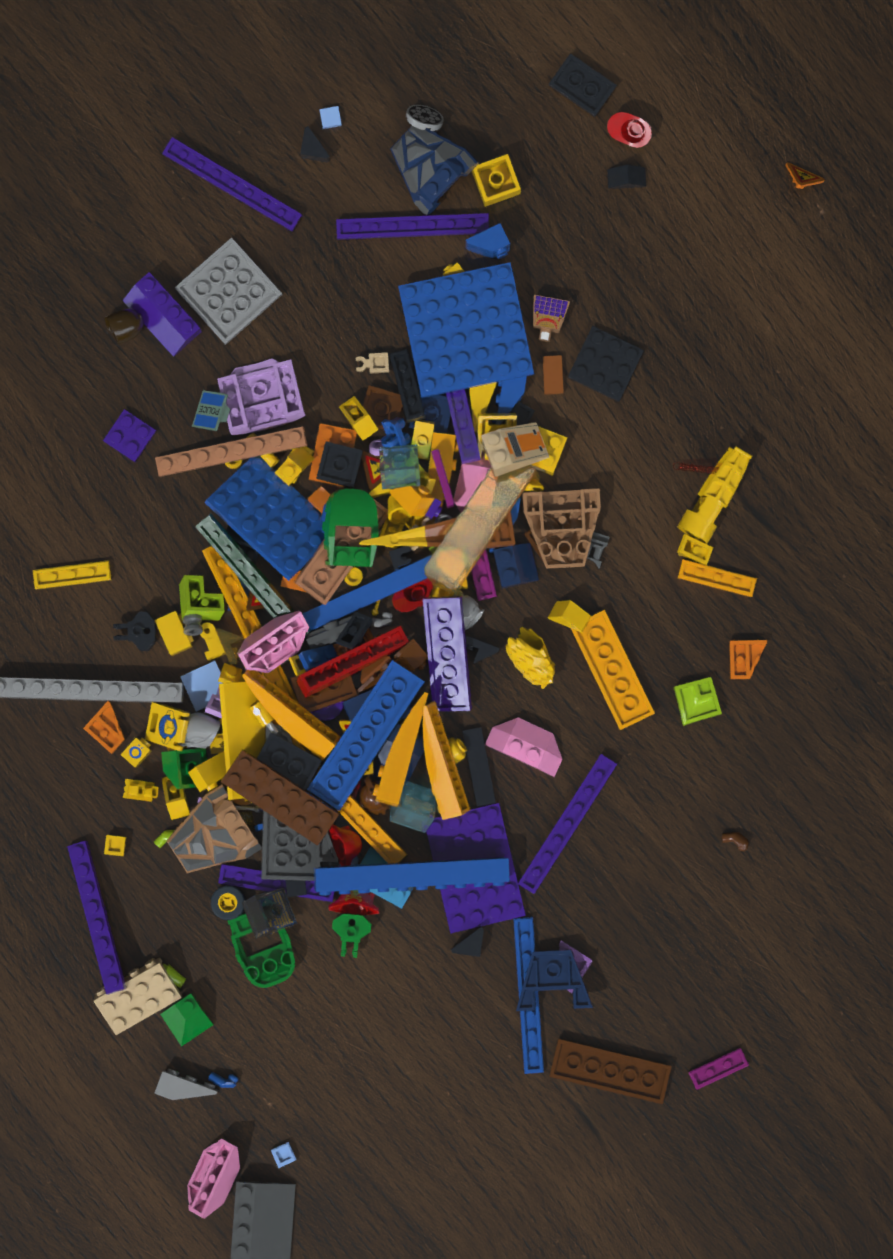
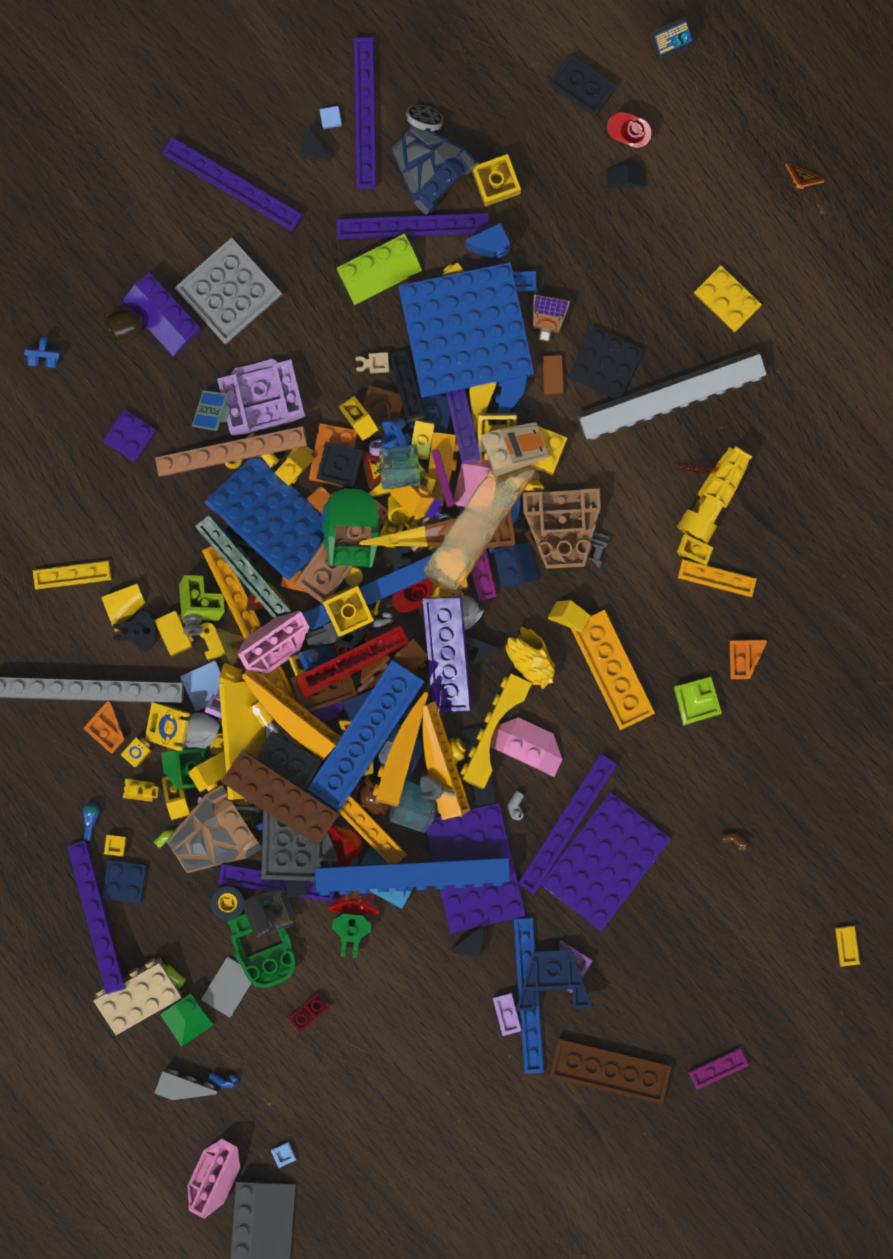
none -> blue hips [24,335,62,368]
none -> blue piece [83,803,100,841]
none -> yellow slope [101,584,145,632]
none -> dark blue plate [102,860,147,904]
none -> light grey piece [201,957,251,1017]
none -> dark red slope [286,993,330,1034]
none -> yellow slope [322,583,374,637]
none -> lime slope [337,234,422,305]
none -> dark purple plate [354,37,376,189]
none -> dark grey piece [420,775,455,800]
none -> yellow arch [460,674,532,789]
none -> lavender plate [493,993,521,1036]
none -> light grey arm [508,791,524,820]
none -> blue plate [513,271,536,292]
none -> dark purple plate [541,792,671,931]
none -> light grey brick [577,350,766,439]
none -> slope [649,16,694,62]
none -> yellow plate [694,265,762,333]
none -> yellow tile [835,926,860,967]

